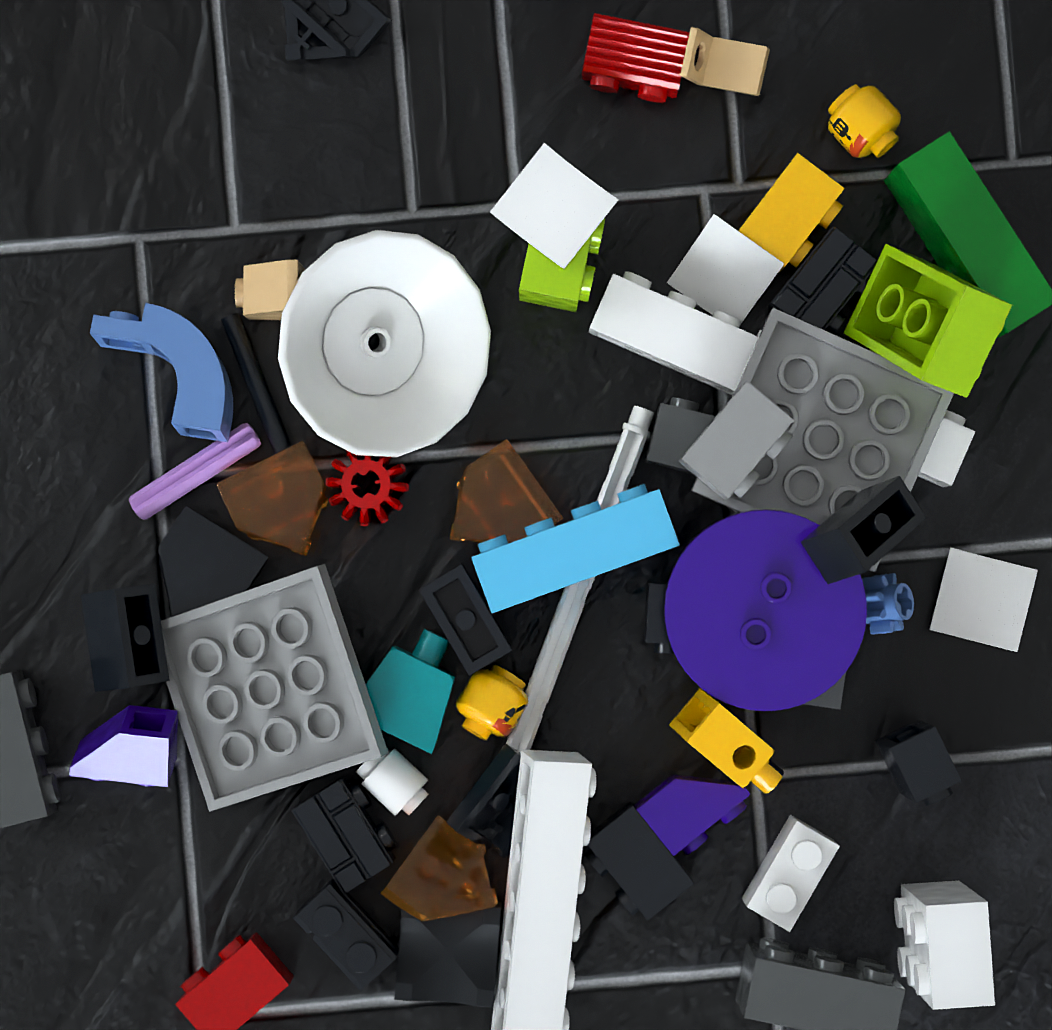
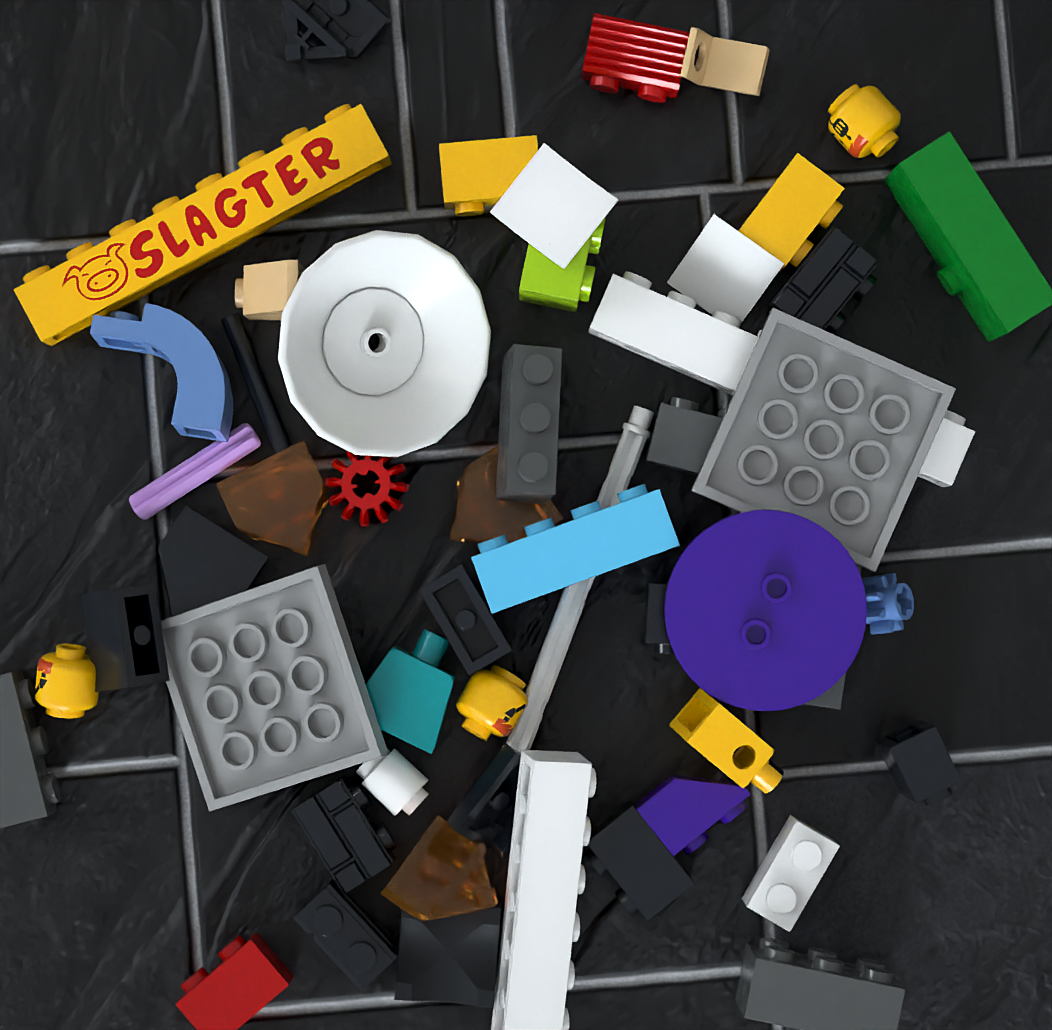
slope [69,705,178,787] -> none
light grey piece [678,381,794,500] -> none
black brick [801,476,927,584] -> none
lime brick [844,244,1012,398] -> none
white brick [894,880,995,1010] -> none
white sticker [929,547,1038,652] -> none
none -> yellow brick [13,104,392,346]
none -> yellow head [35,643,99,719]
none -> yellow brick [439,135,538,216]
none -> dark grey brick [496,344,562,504]

